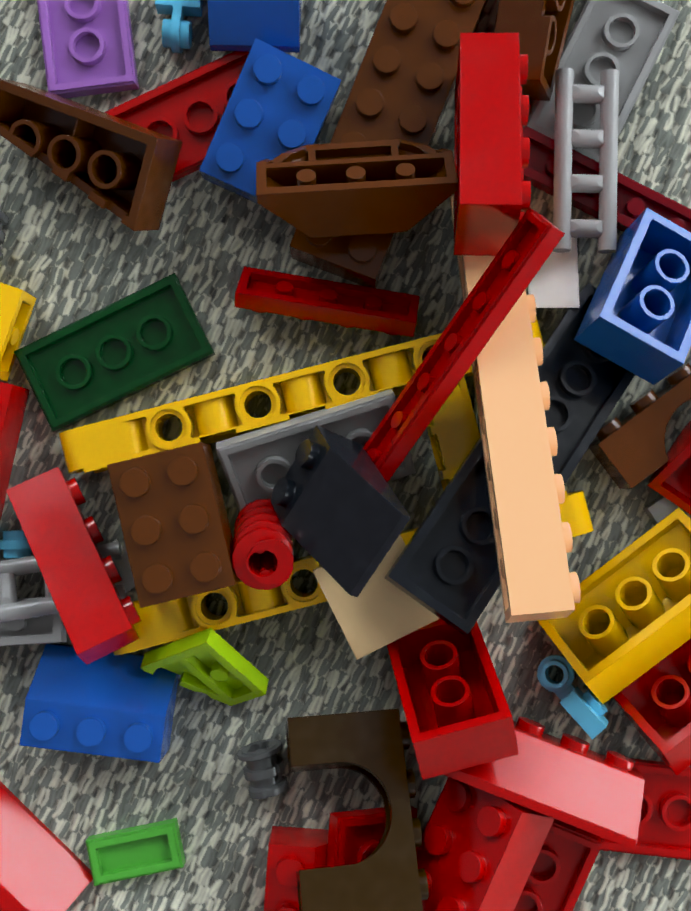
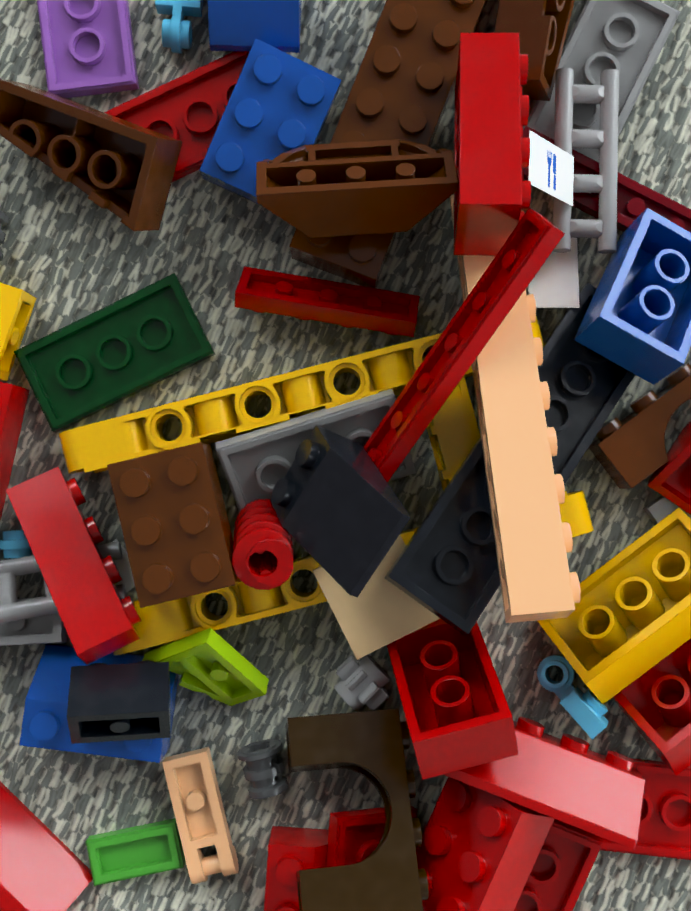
none -> black brick [67,660,171,744]
none -> light nougat plate [162,747,239,884]
none -> light grey gear [334,654,391,712]
none -> white sticker [528,130,574,206]

